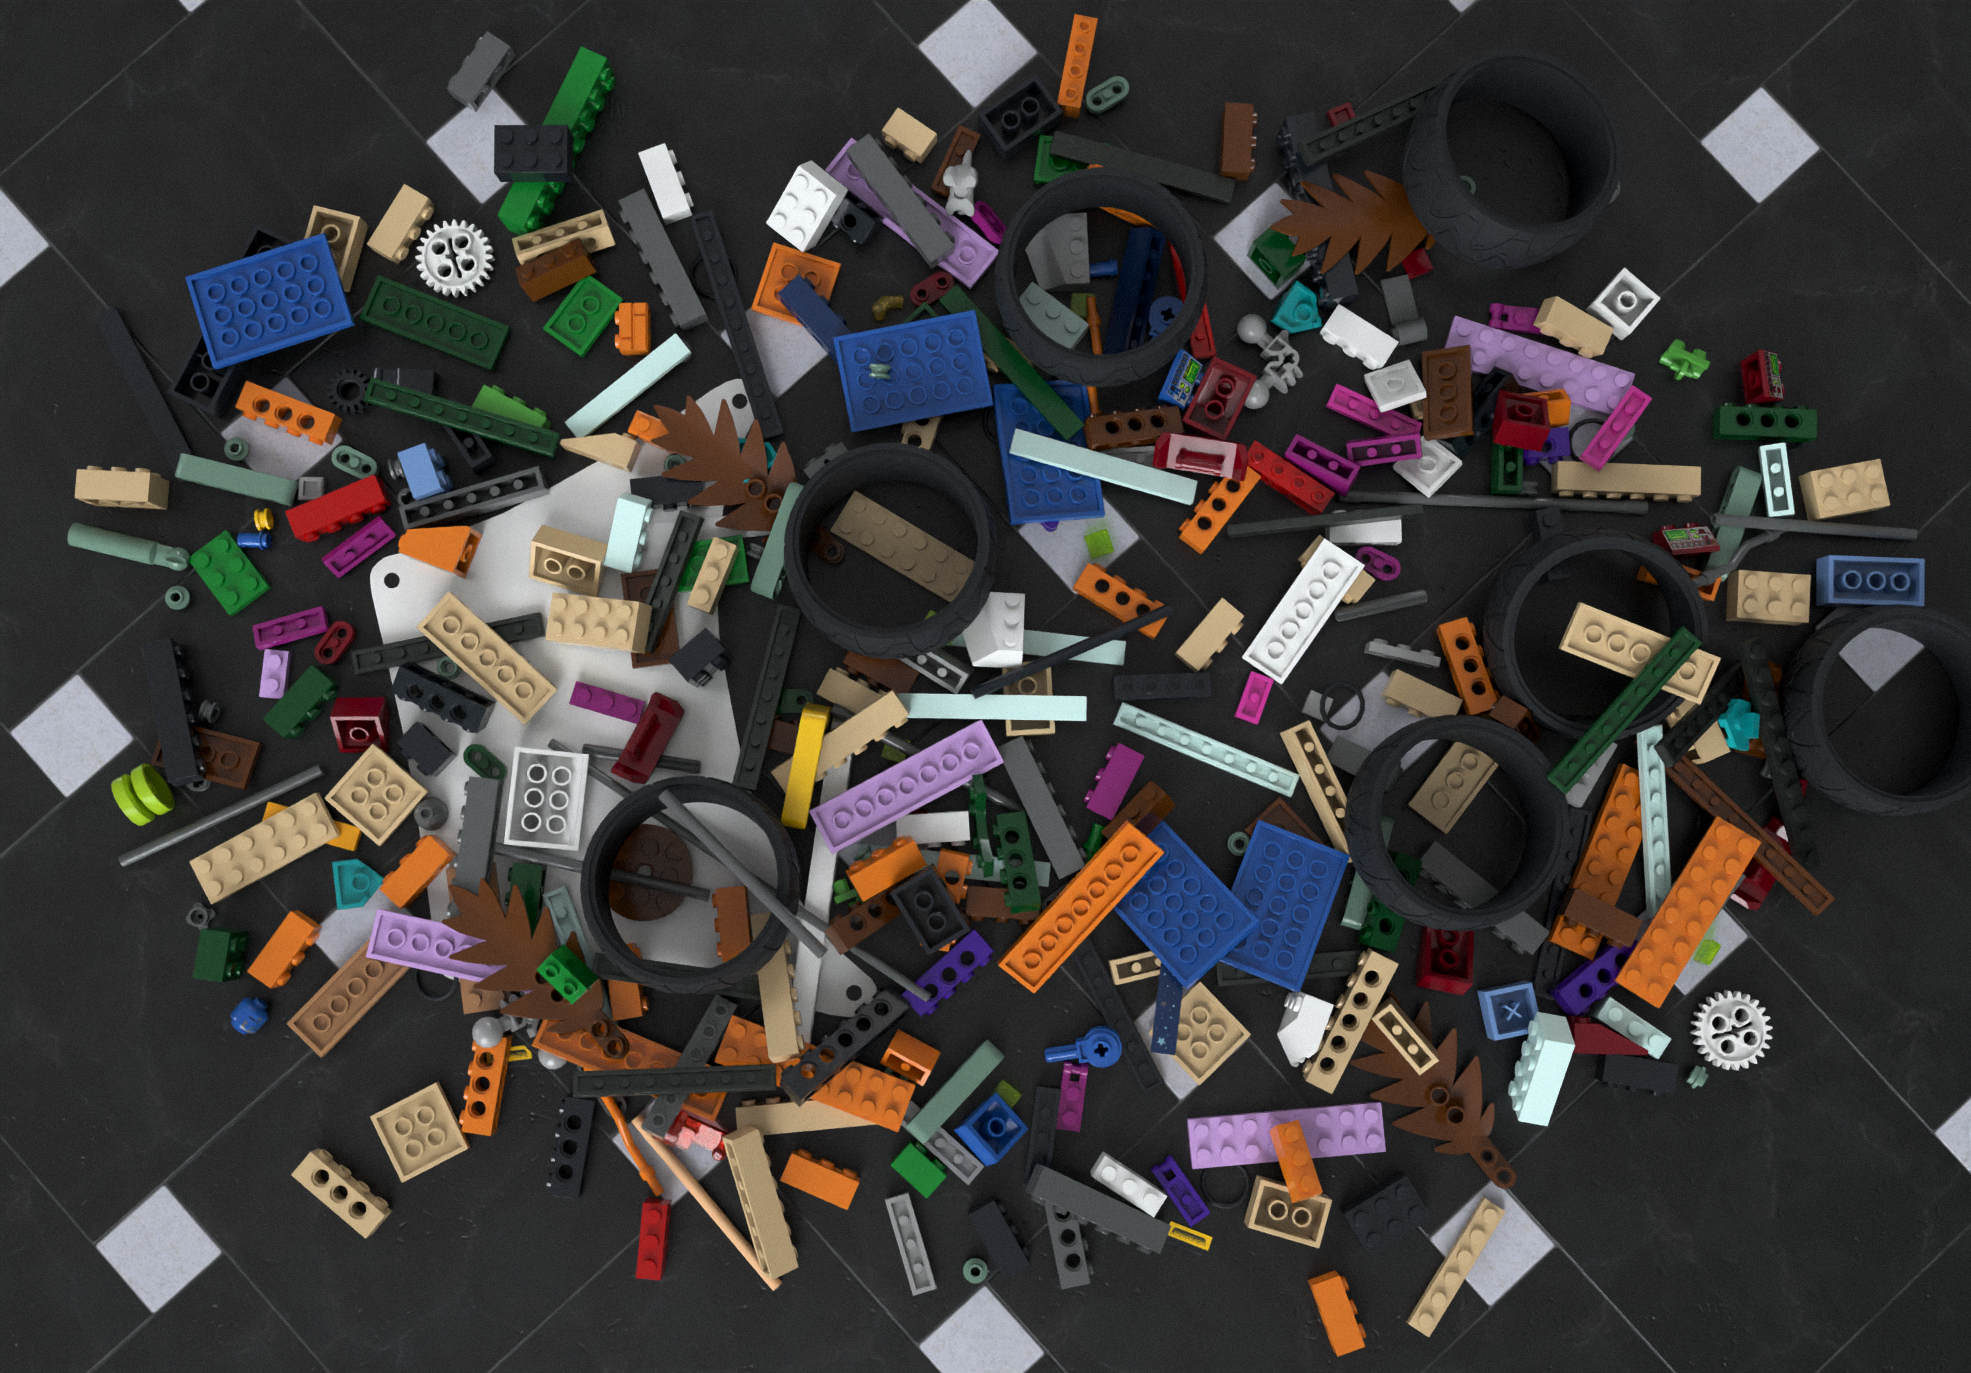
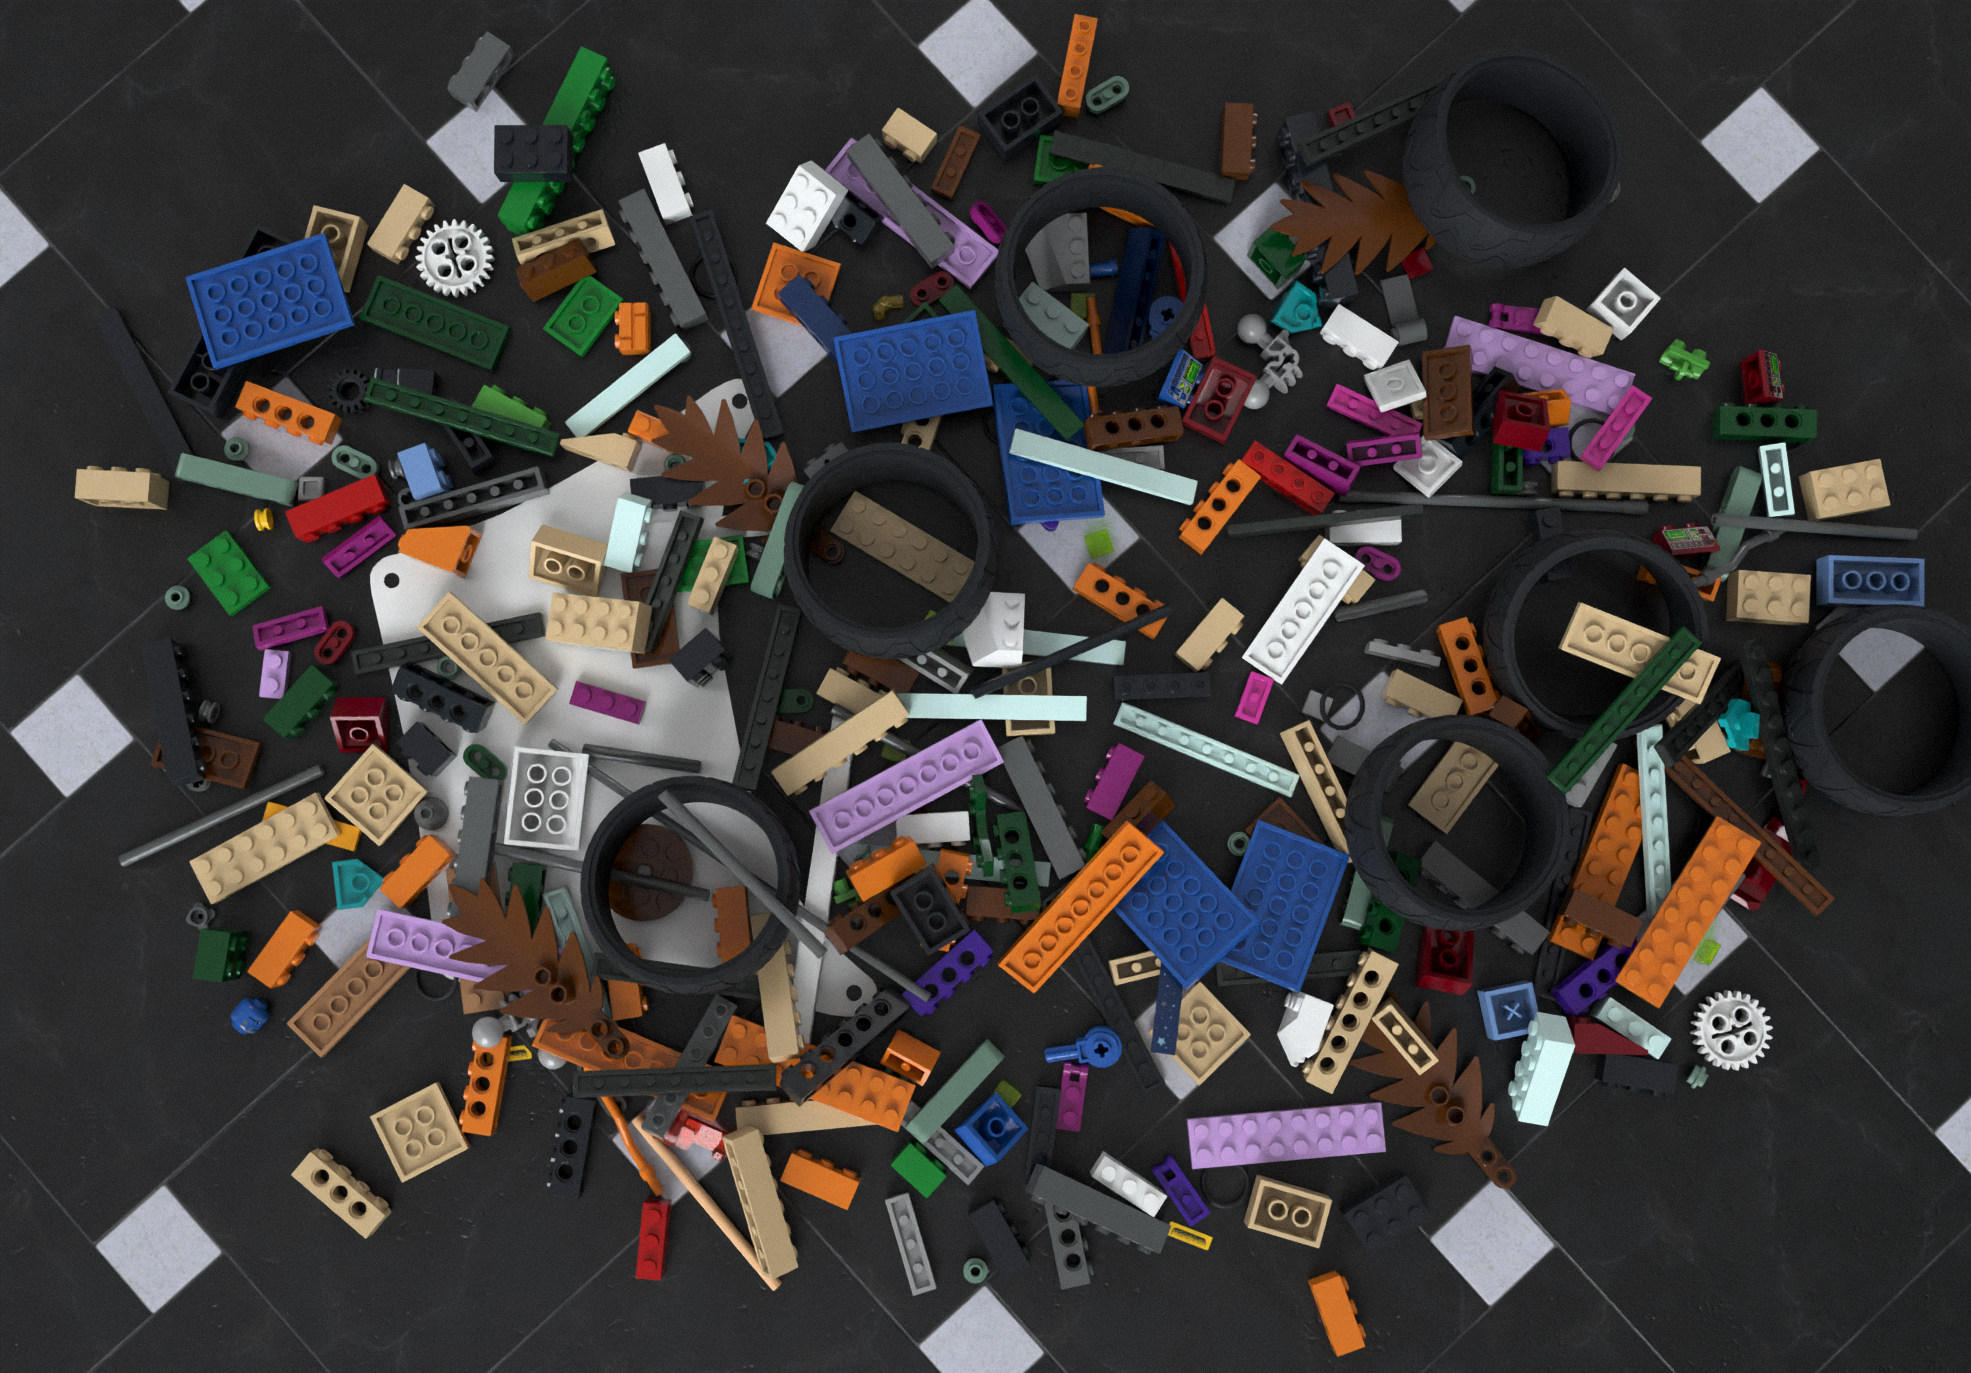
sand green piece [67,523,190,571] -> none
lime wheel [111,763,175,826] -> none
blue pin [237,531,272,550] -> none
green brick [537,944,599,1004] -> none
dark red piece [611,692,685,784] -> none
yellow beam [781,702,832,830] -> none
sand green bush [869,364,891,379] -> none
light grey animal [943,150,978,217] -> none
dark red piece [1153,431,1249,482] -> none
orange brick [1269,1119,1323,1203] -> none
tan plate [1406,1197,1506,1337] -> none

